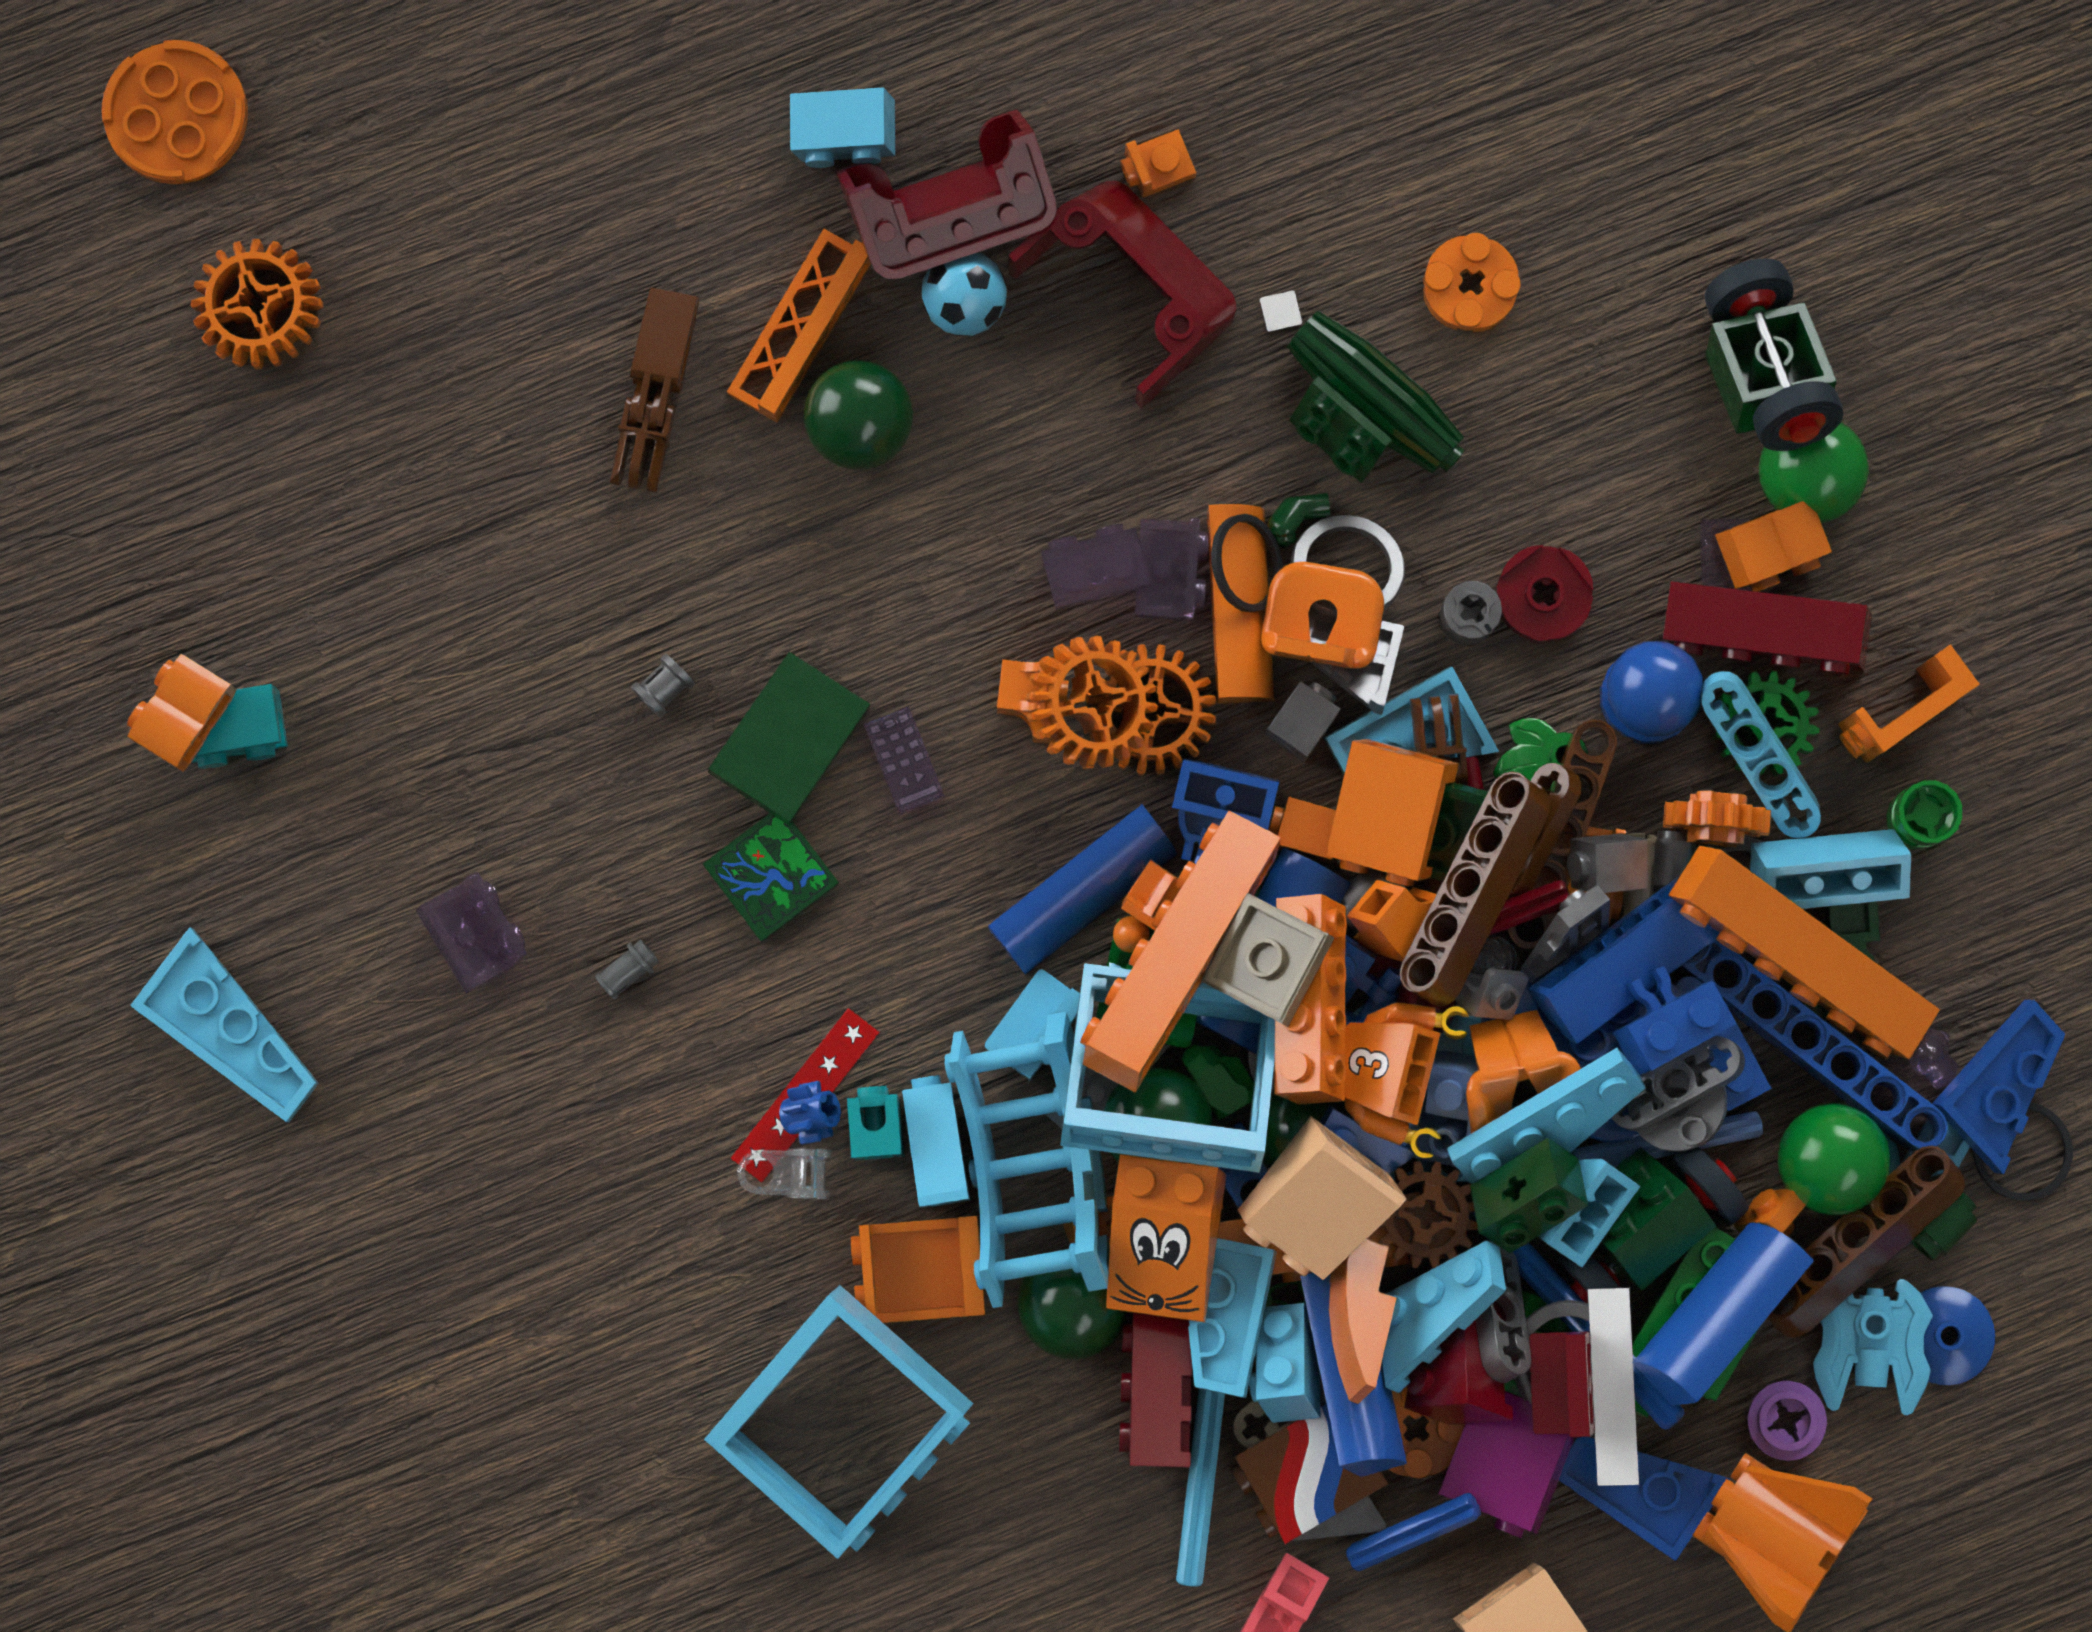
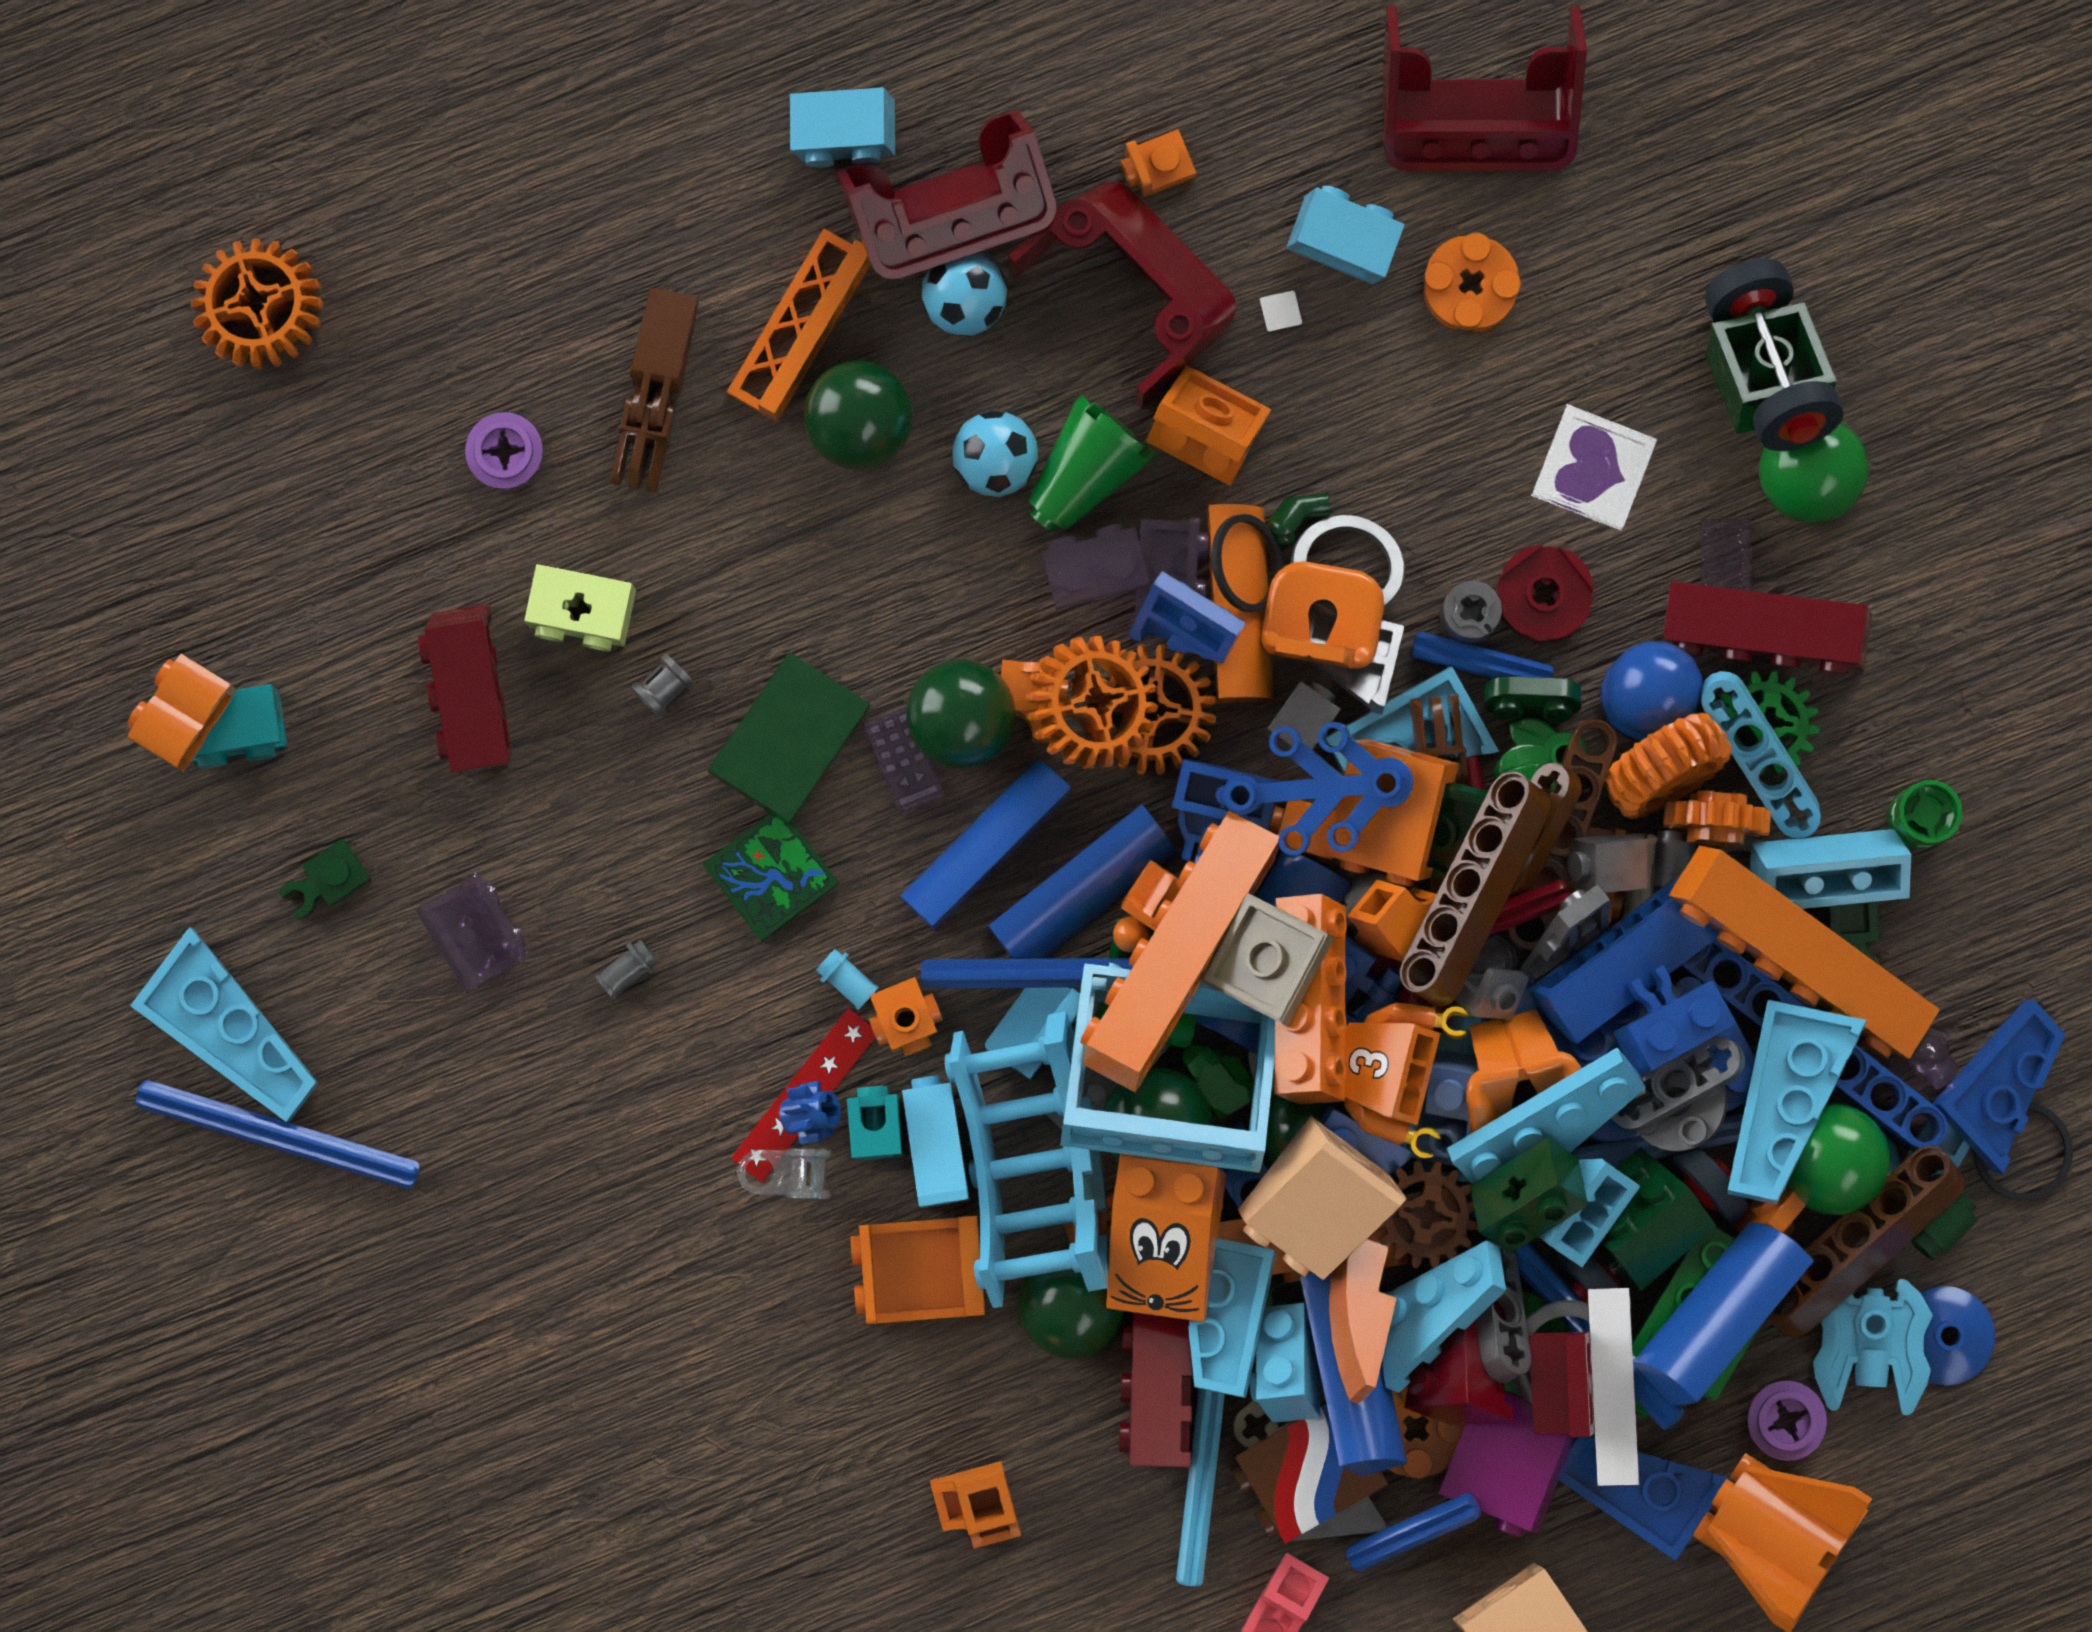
orange tile [102,40,248,184] -> none
medium azure window [704,1285,974,1559] -> none
dark green plate [1287,311,1465,483] -> none
orange brick [1715,501,1832,592] -> none
orange panel [1838,644,1979,763] -> none
none -> blue axle [136,1080,420,1189]
none -> dark green plate [278,838,372,919]
none -> dark red wedge [418,604,512,772]
none -> medium lavender gear [465,412,544,491]
none -> yellowish green brick [524,564,636,652]
none -> medium azure pin [816,949,879,1010]
none -> orange brick [869,977,943,1057]
none -> blue brick [899,759,1071,931]
none -> dark green piece [906,659,1016,769]
none -> blue axle [921,958,1133,988]
none -> orange brick [930,1461,1021,1549]
none -> medium azure piece [952,410,1038,497]
none -> green cone [1028,394,1156,532]
none -> blue wing [1128,571,1246,663]
none -> orange bracket [1145,365,1272,486]
none -> blue plant [1223,722,1414,856]
none -> medium azure brick [1286,186,1405,285]
none -> dark red windscreen [1383,6,1587,171]
none -> blue axle [1411,632,1554,679]
none -> dark green plate [1484,677,1582,722]
none -> clear tile [1531,404,1657,530]
none -> orange gear [1604,713,1733,819]
none -> medium azure wing [1727,1000,1866,1205]

